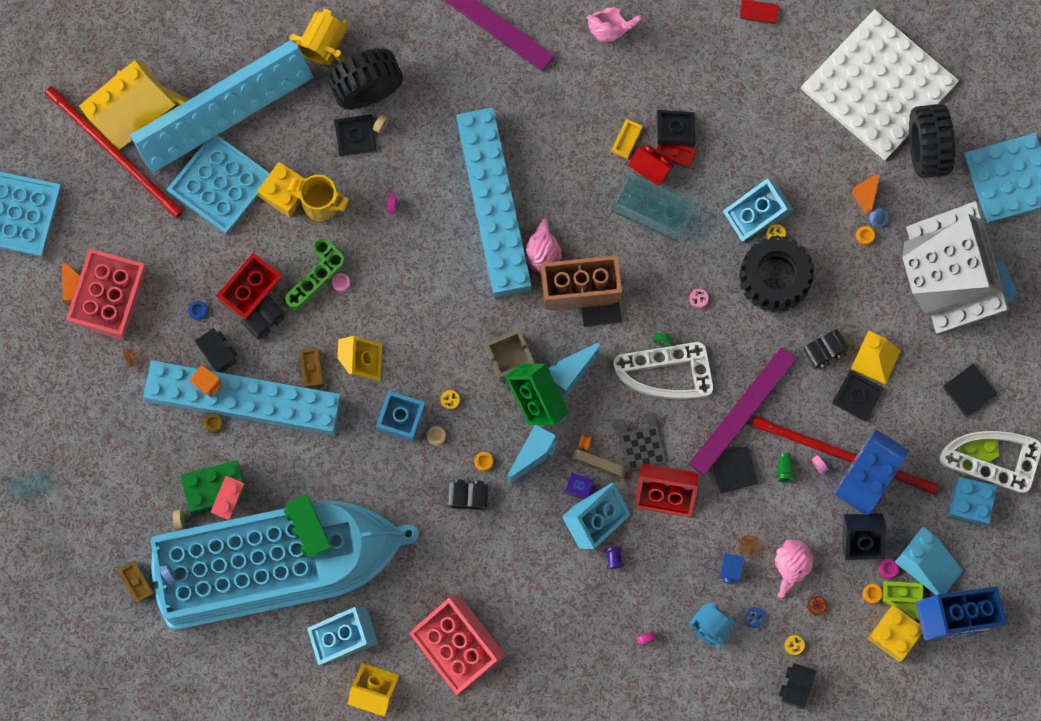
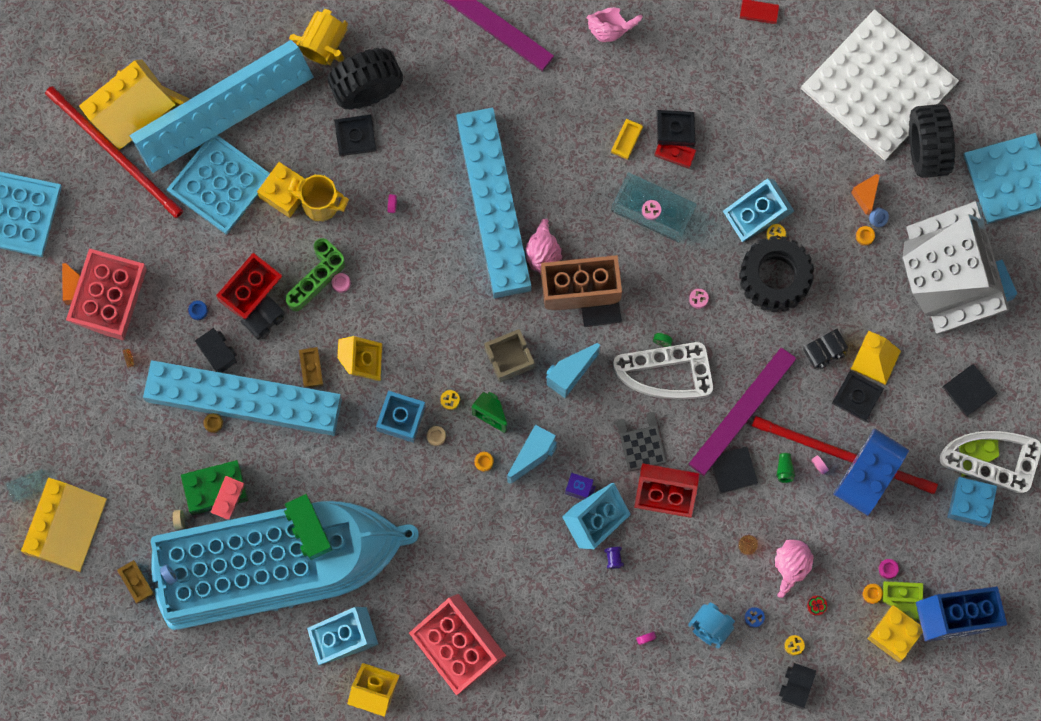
orange brick [189,365,222,397] -> none
tan tile [373,114,389,134] -> none
black brick [448,479,488,510] -> none
green brick [505,363,569,425] -> none
dark tan beam [571,449,627,479] -> none
orange bush [578,433,592,453] -> none
red brick [628,144,675,187] -> none
blue brick [719,553,744,585] -> none
black brick [842,513,886,560] -> none
medium azure slope [895,527,963,595] -> none
none -> yellow slope [21,477,107,572]
none -> green slope [471,391,507,433]
none -> bright pink tile [642,200,661,220]

